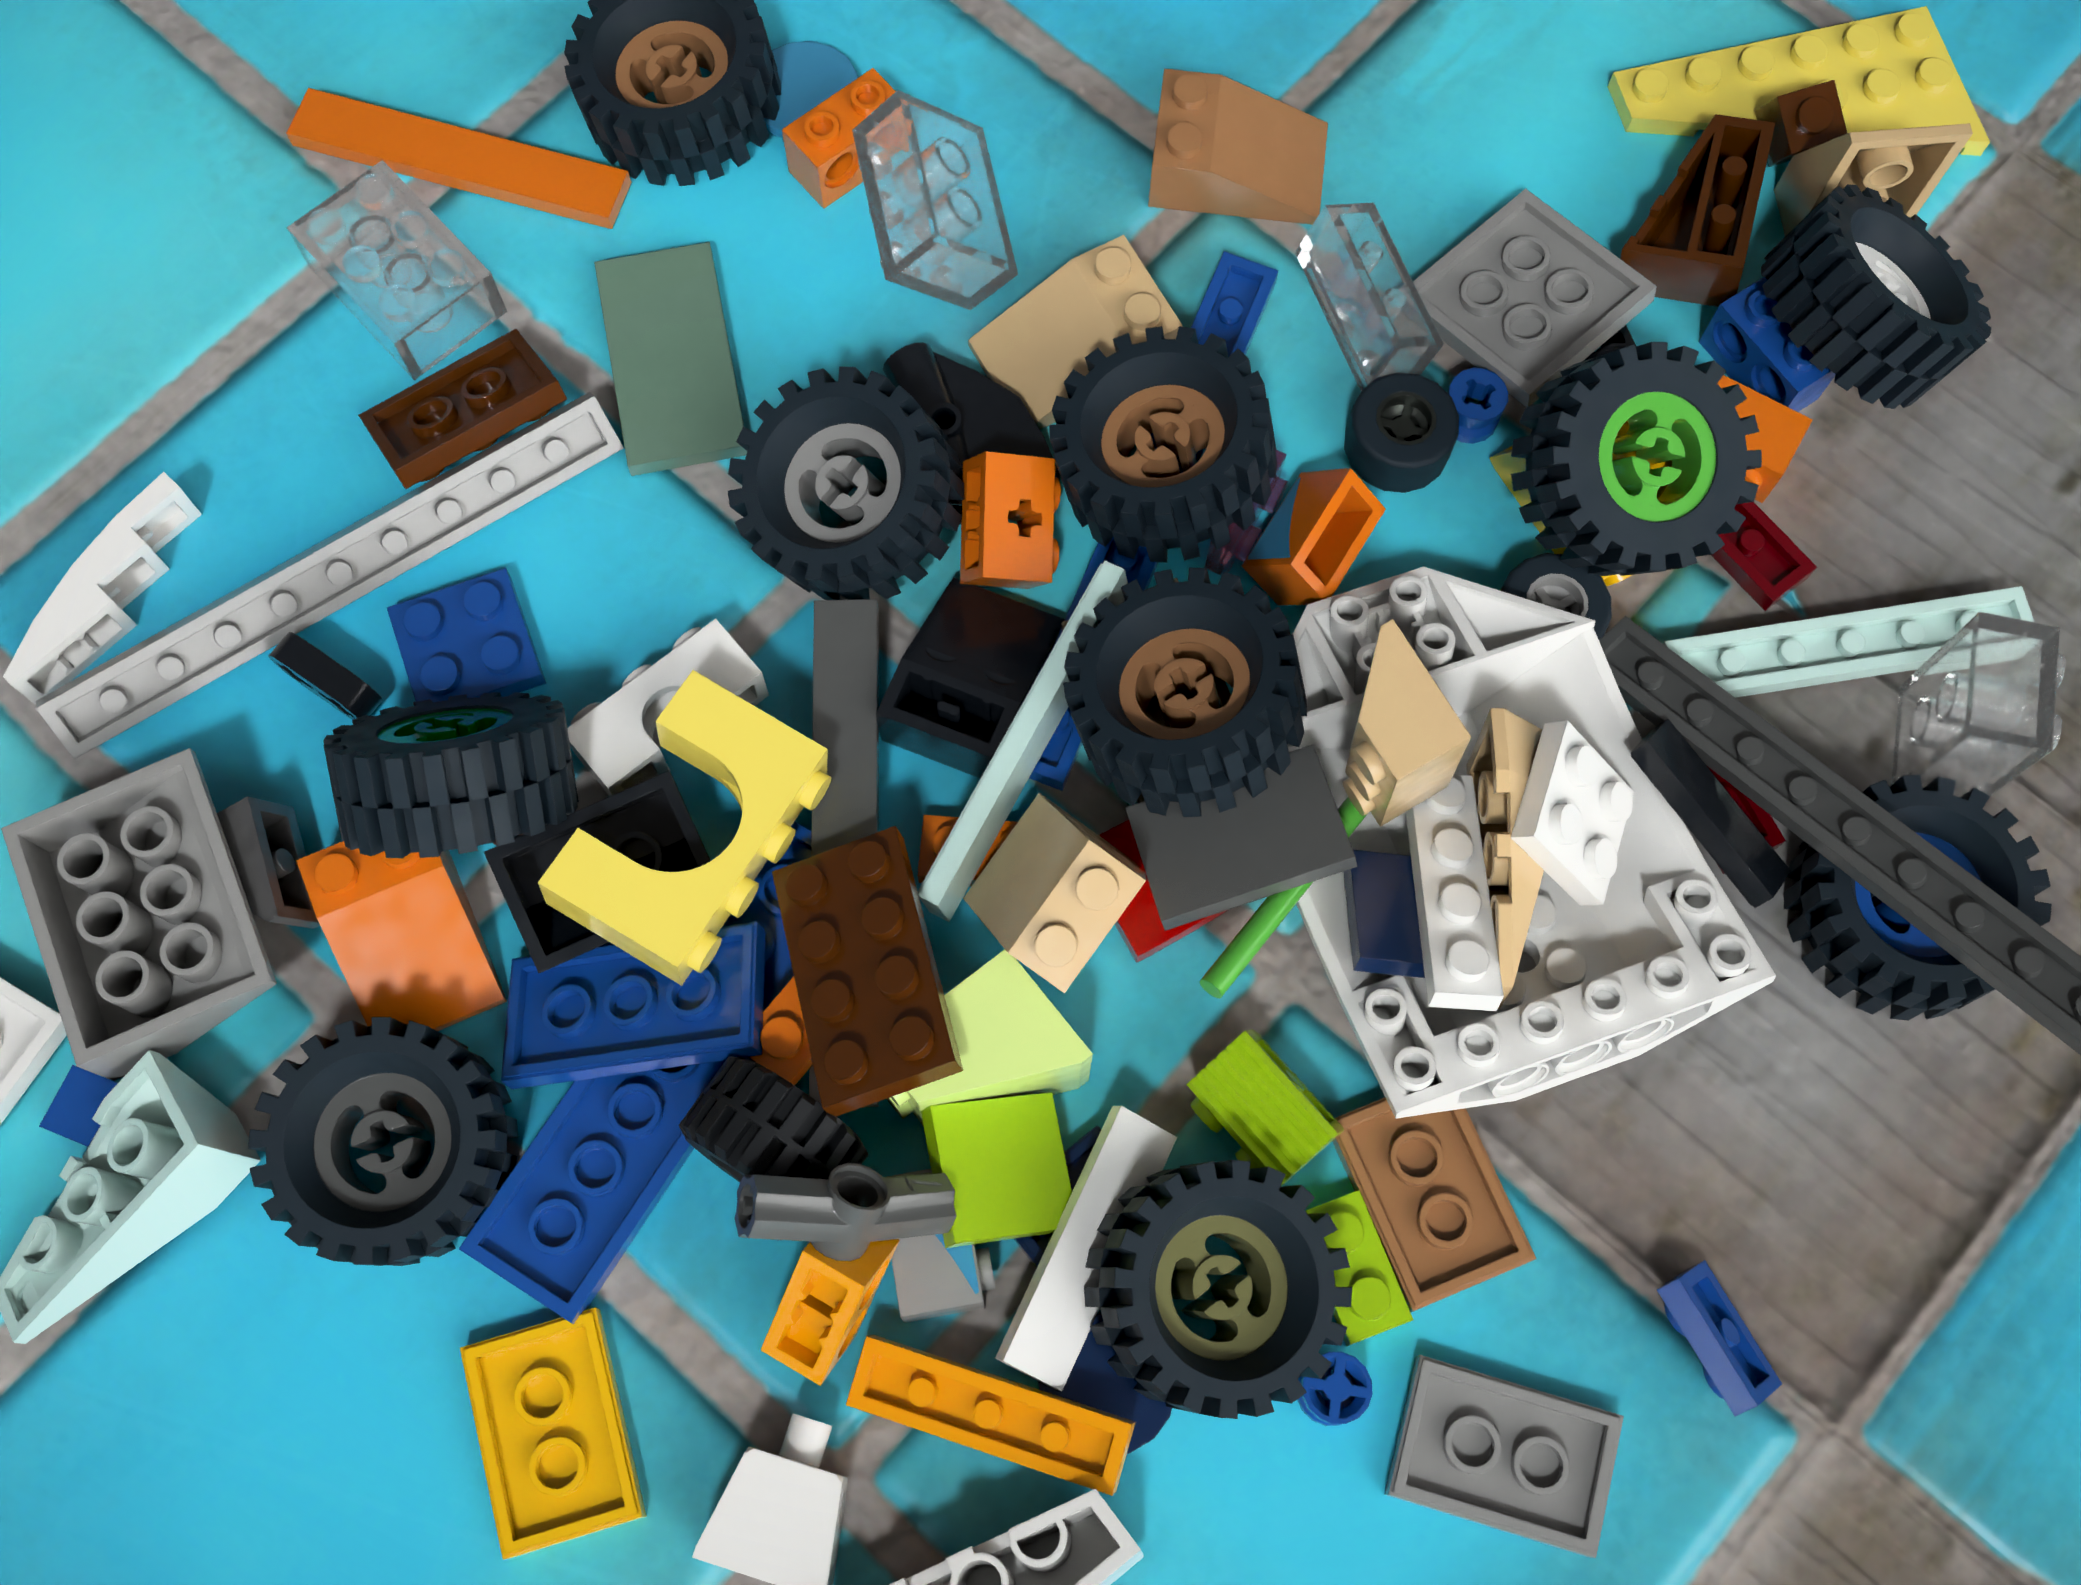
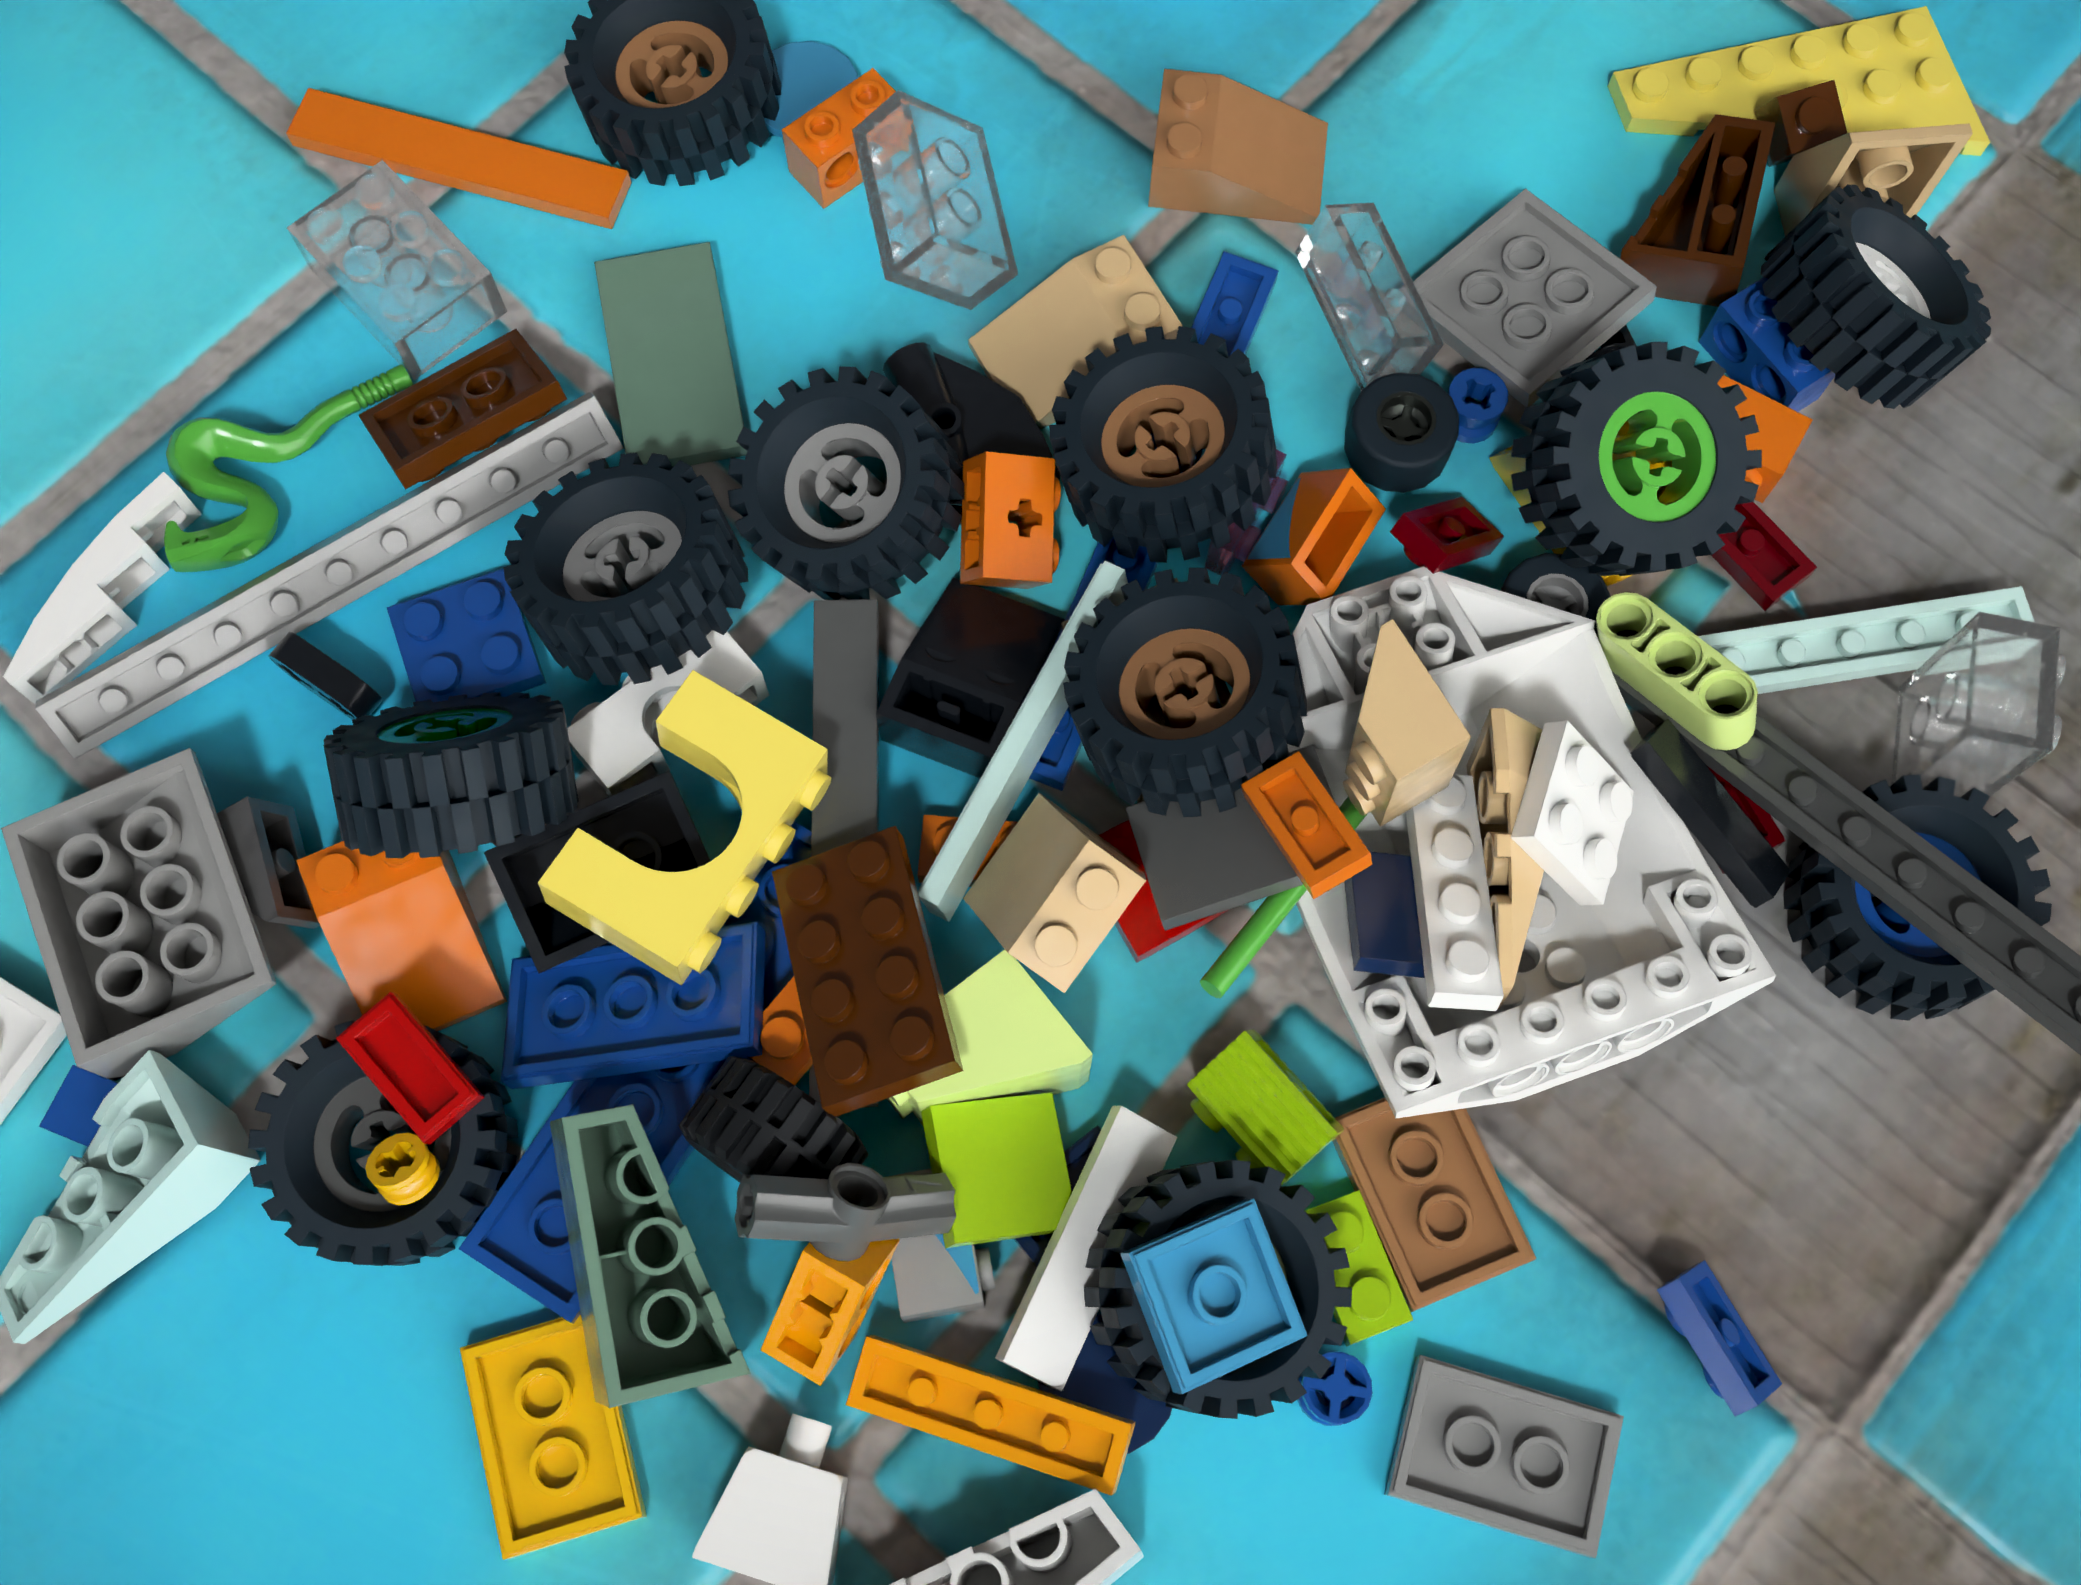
none -> bright green animal [164,364,413,572]
none -> red tile [336,991,485,1145]
none -> yellow bush [365,1132,440,1205]
none -> black wheel [503,452,748,686]
none -> sand green wedge [550,1104,751,1408]
none -> dark azure tile [1120,1198,1308,1394]
none -> orange plate [1241,751,1373,899]
none -> dark red plate [1390,496,1505,574]
none -> yellowish green beam [1596,592,1758,751]

